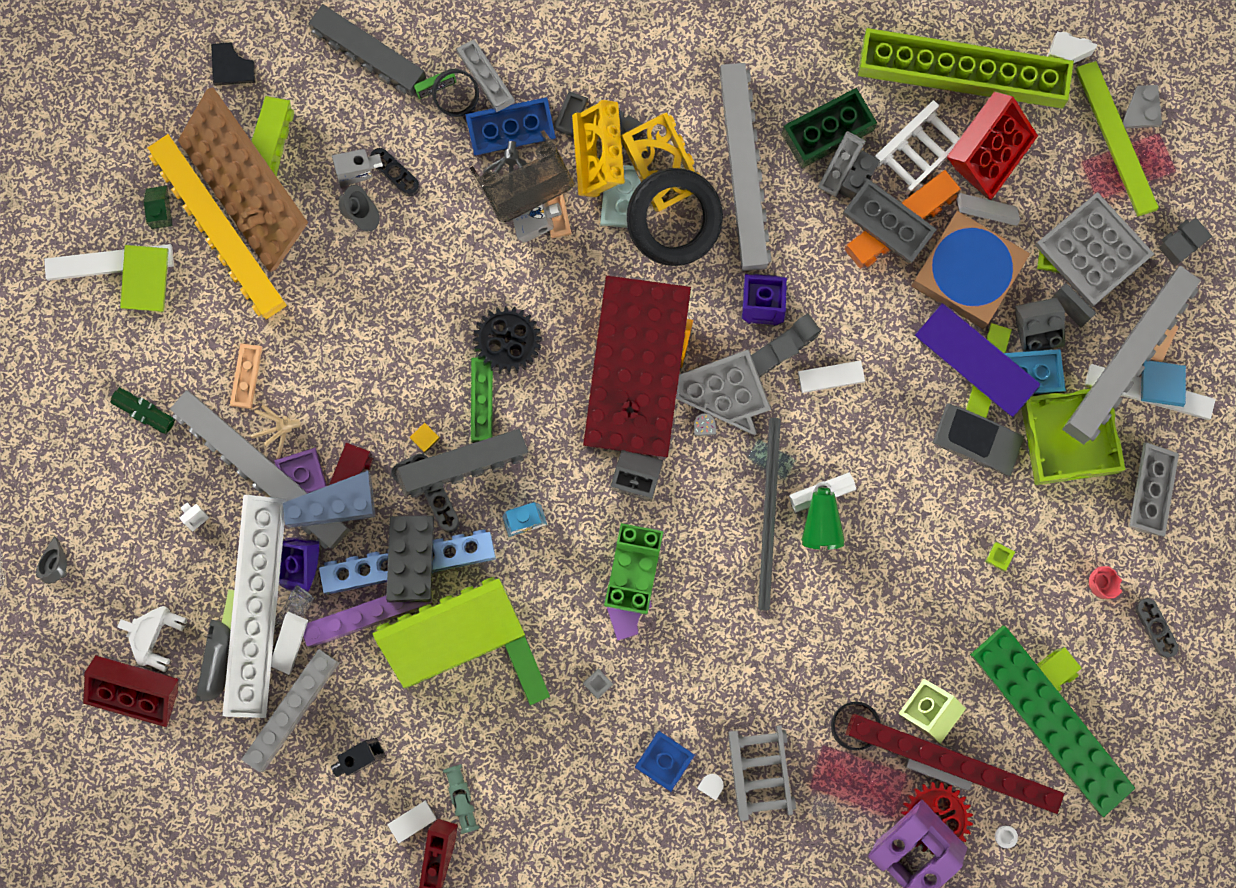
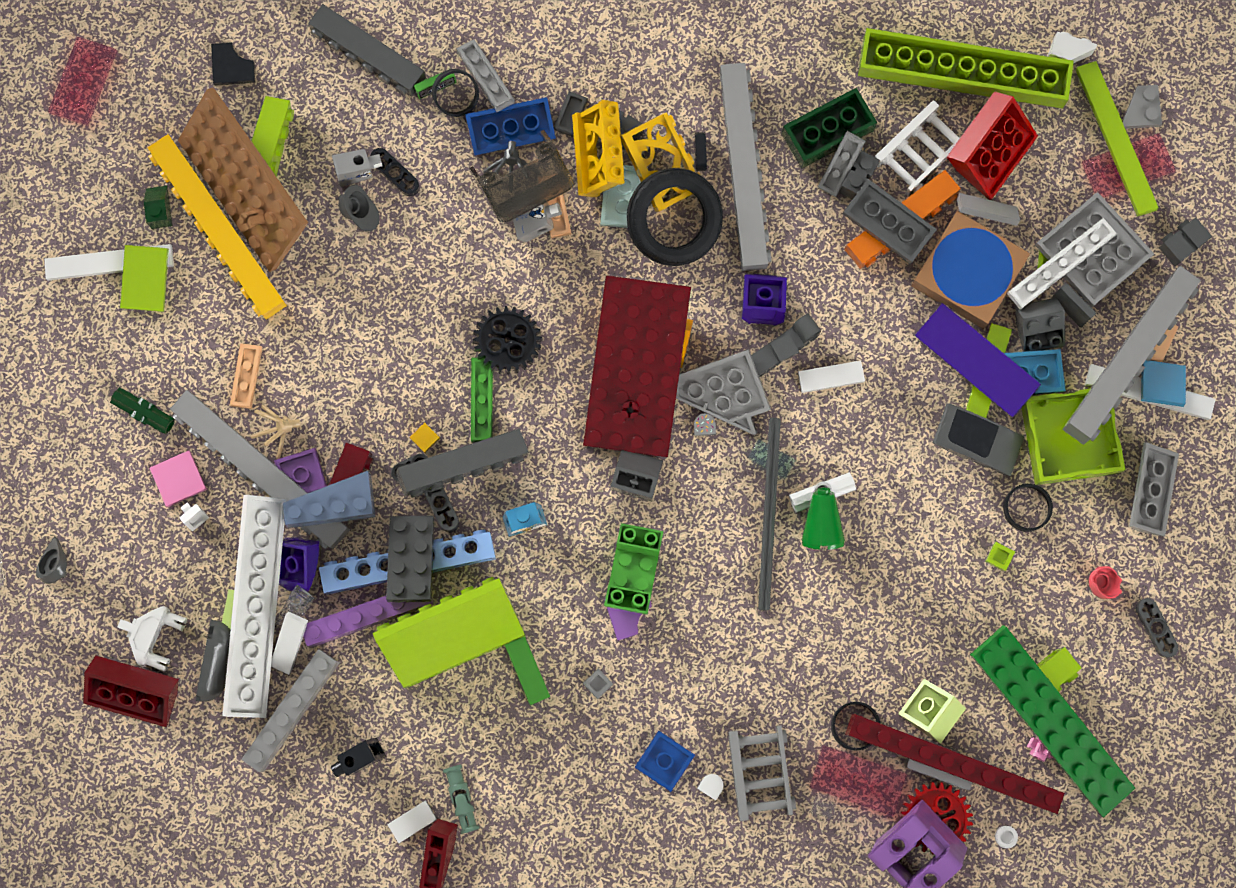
none -> clear pink tile [48,37,117,126]
none -> bright pink tile [150,450,207,508]
none -> black beam [694,132,707,171]
none -> black tyre [1003,483,1053,532]
none -> white tile [1007,218,1117,310]
none -> bright pink gear [1027,737,1053,762]

